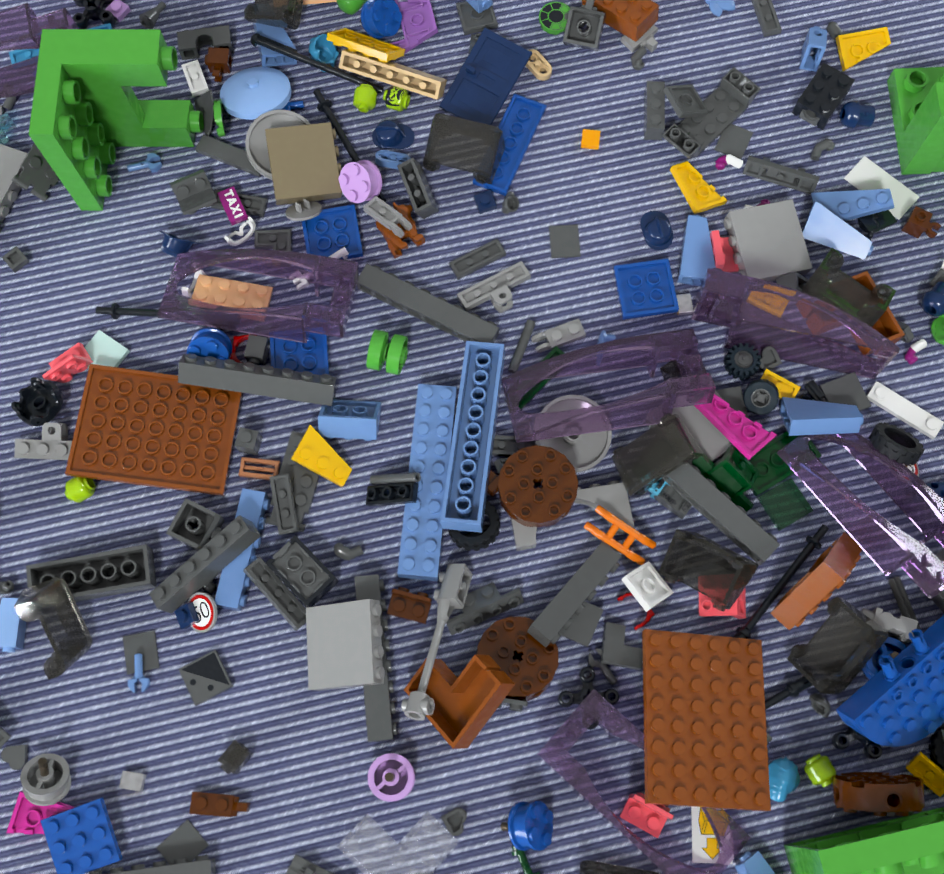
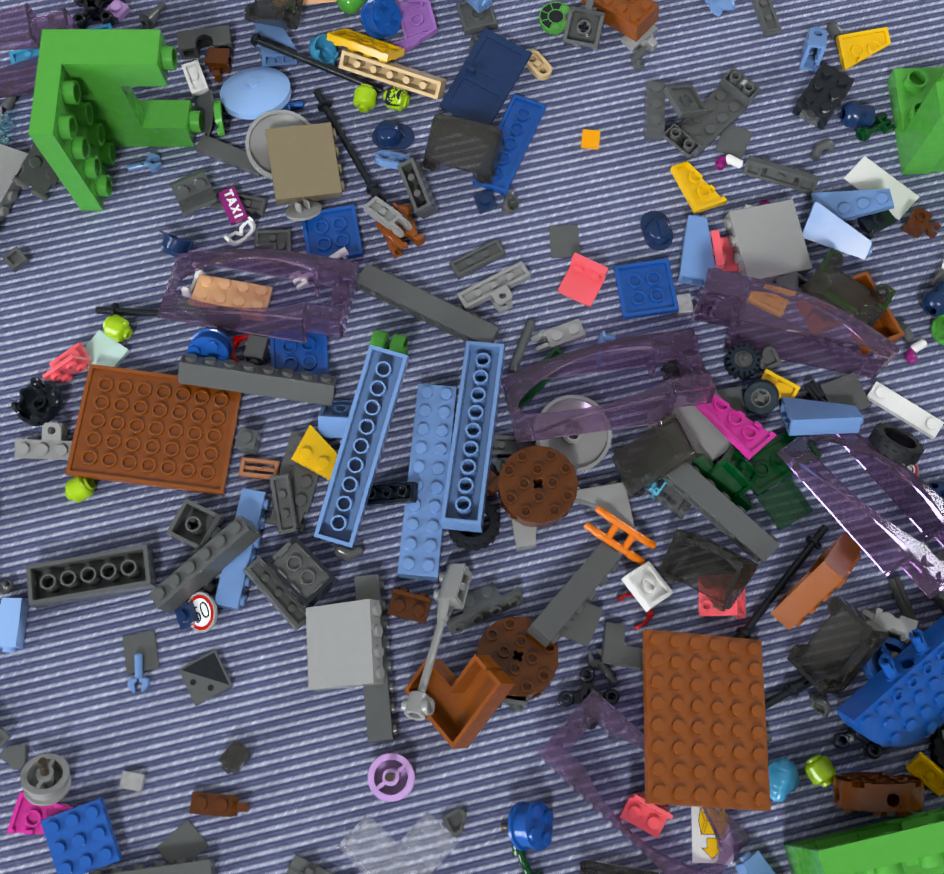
clear smoke windscreen [14,578,92,680] -> none
lavender wheel [338,160,382,203] -> none
dark grey piece [370,472,421,485] -> none
none -> lime head [103,314,133,342]
none -> medium blue brick [314,345,410,548]
none -> coral bracket [558,253,608,307]
none -> dark green hinge [856,114,896,141]

